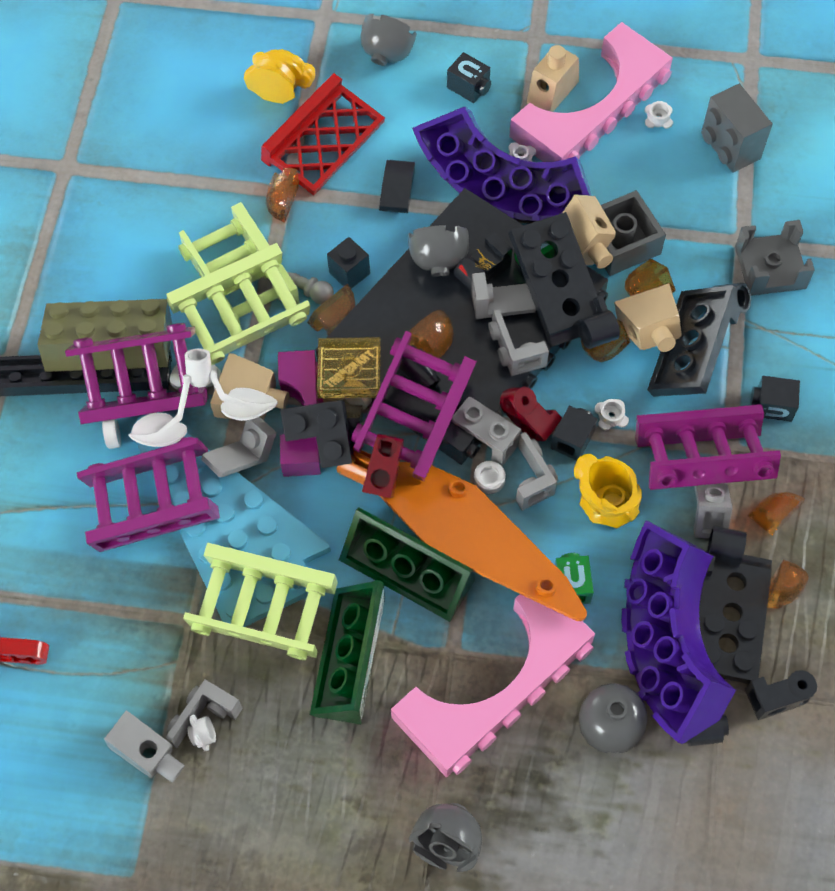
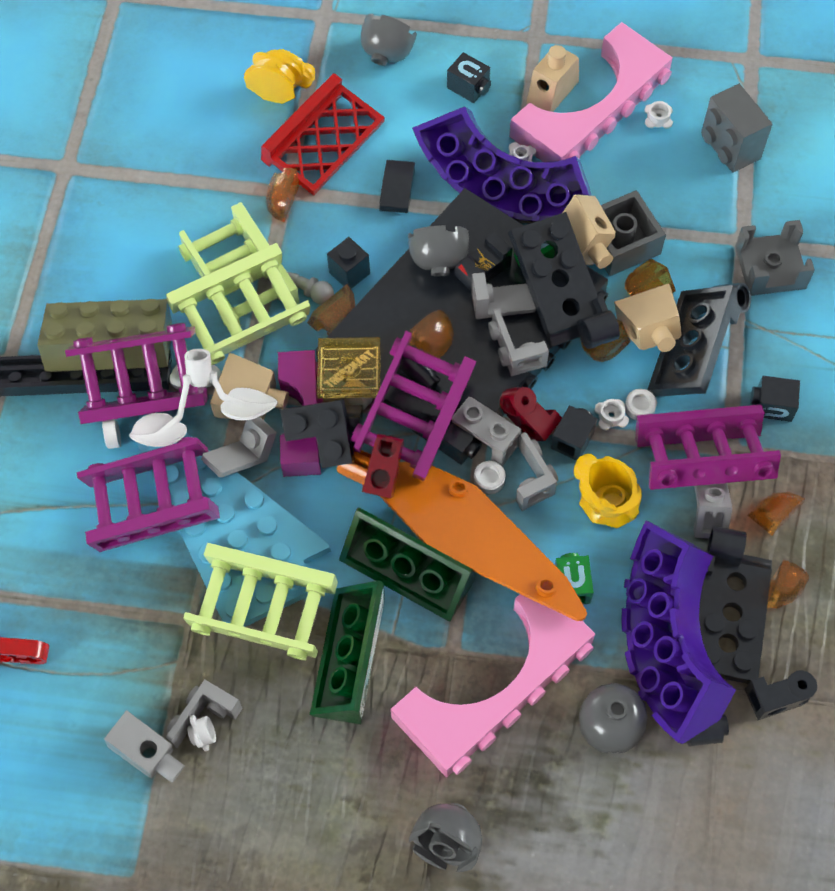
none -> white tile [625,389,657,420]

